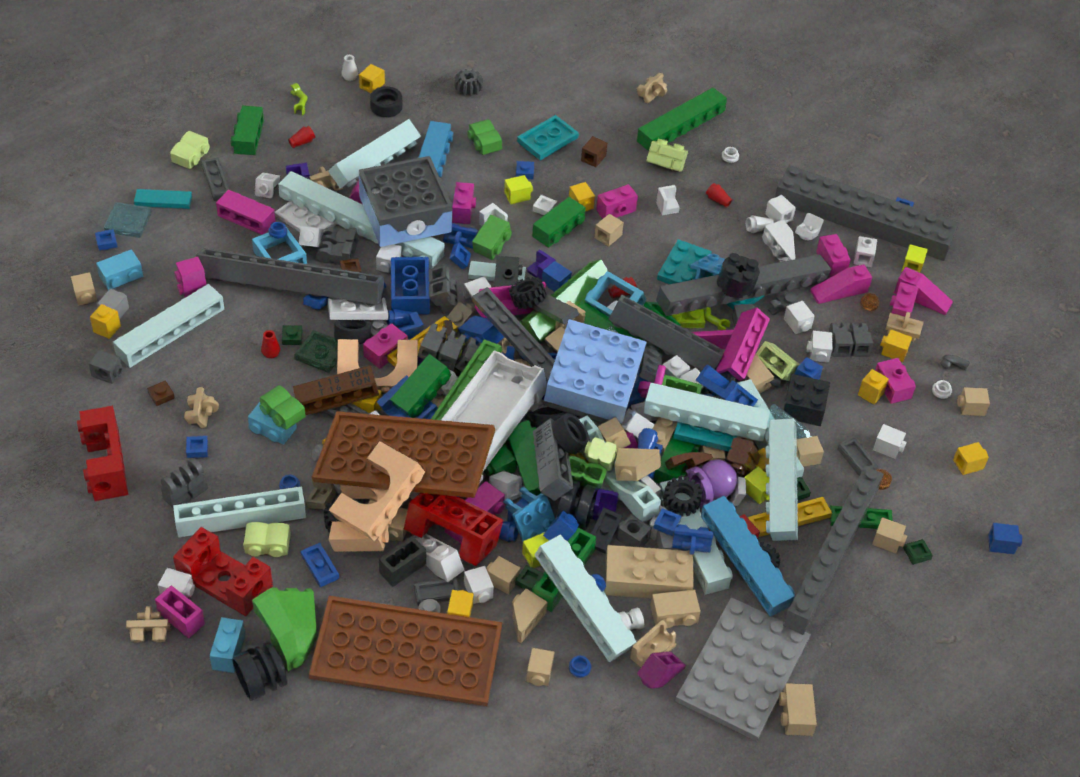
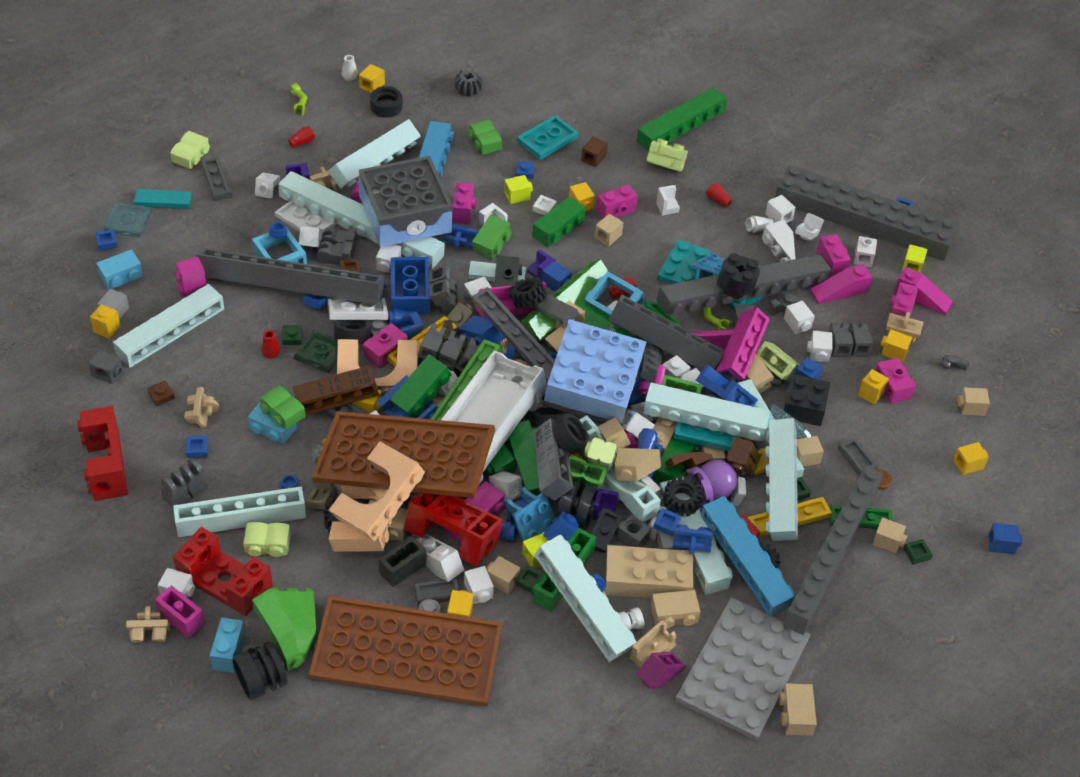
tan brick [71,272,97,306] -> none
dark pink brick [216,190,276,235] -> none
green brick [231,105,264,155] -> none
blue plate [300,543,339,587] -> none
blue plate [450,243,471,269] -> none
tan slope [512,589,547,643] -> none
tan brick [526,648,554,686] -> none
blue plate [569,655,591,678] -> none
tan hips [637,73,667,103] -> none
lime plate [671,309,705,328] -> none
white plate [722,147,739,163] -> none
neon yellow brick [744,467,770,504] -> none
clear orange plate [860,293,879,310] -> none
white brick [873,424,907,459] -> none
white plate [932,380,952,399] -> none

